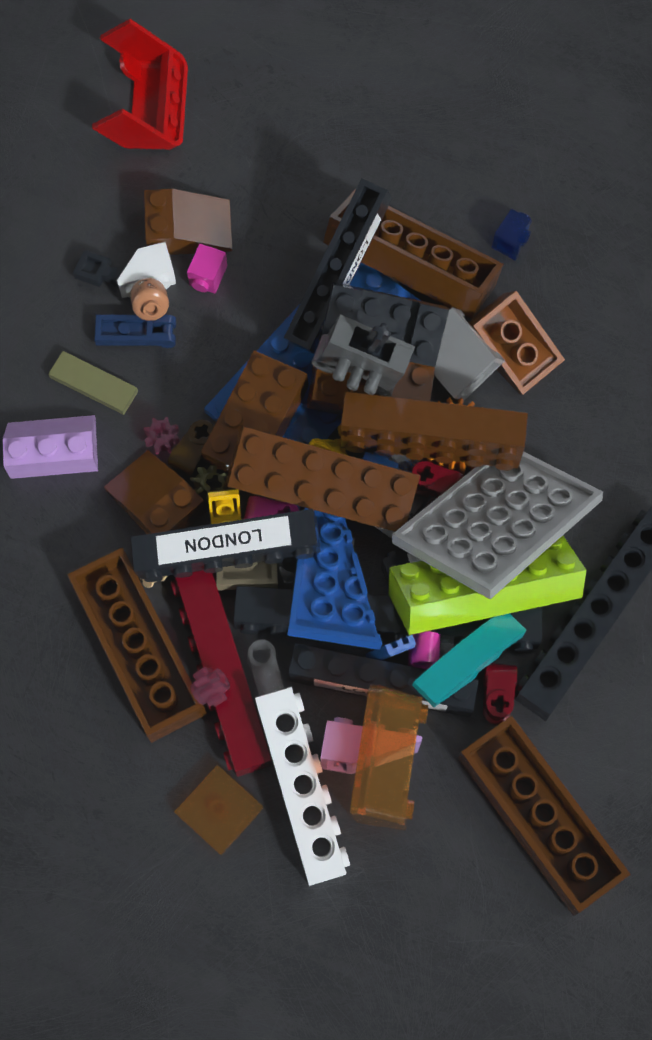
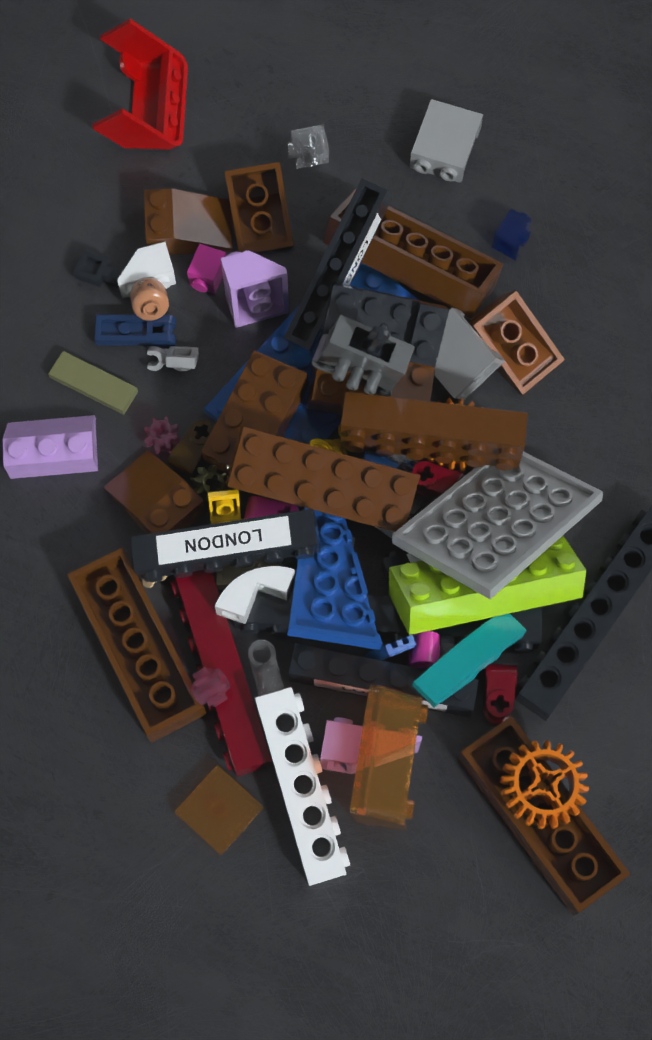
none -> light grey plate [147,346,198,371]
none -> white brick [215,566,295,624]
none -> lavender slope [221,250,289,328]
none -> reddish brown slope [225,162,294,253]
none -> clear brick [287,125,329,169]
none -> light grey panel [410,99,483,183]
none -> orange gear [500,740,589,829]

